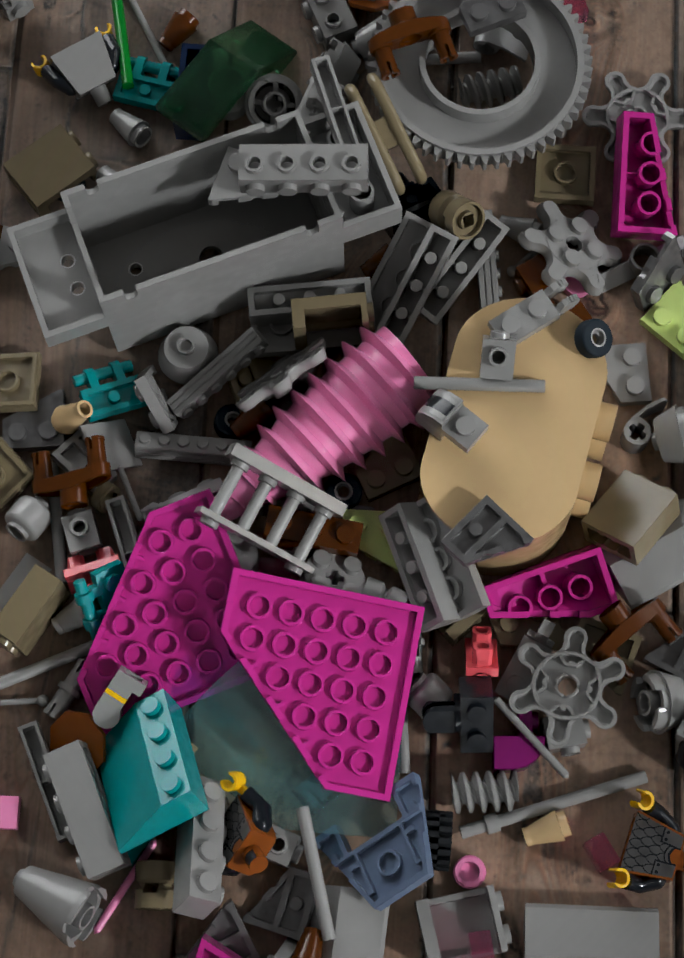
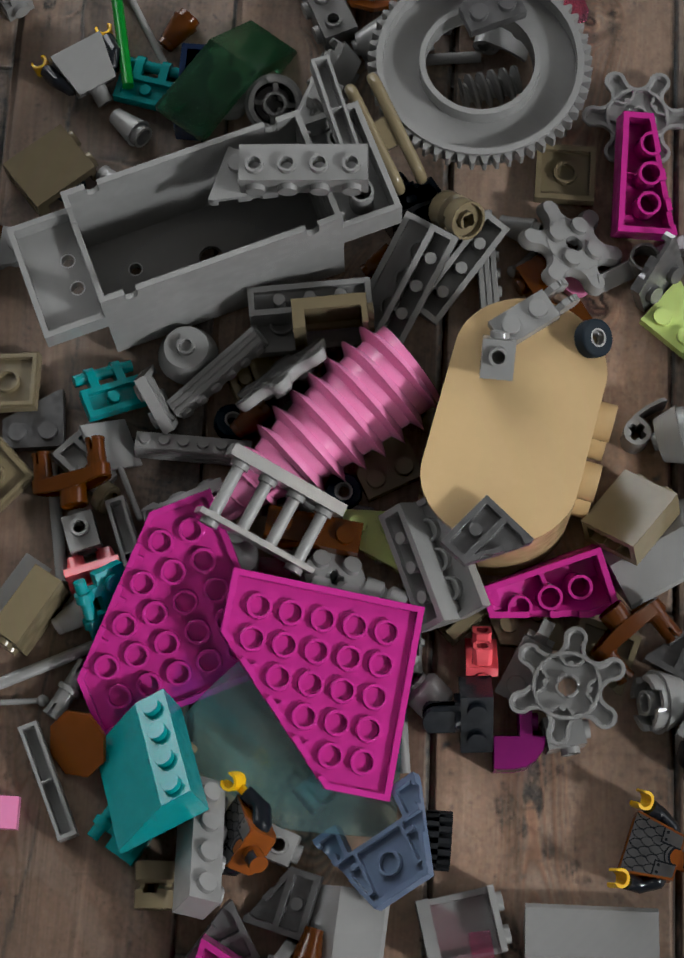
light grey head [5,495,52,542] -> none
light grey cone [12,865,107,948] -> none
light grey brick [42,740,132,880] -> none
tan cone [51,400,93,434] -> none
light grey leg [92,665,148,729] -> none
bright pink axle [94,839,157,934] -> none
light grey piece [296,806,336,941] -> none
reddish brown connector [367,6,458,81] -> none
light grey bar [414,376,545,393] -> none
light grey brick [415,388,489,453] -> none
light grey piece [451,770,519,814] -> none
bright pink tile [453,855,486,889] -> none
light grey bar [459,770,648,839] -> none
light grey axle [494,696,569,778] -> none
tan cone [522,810,573,847] -> none
clear pink piece [582,831,621,874] -> none
light grey wing [605,343,652,406] -> none

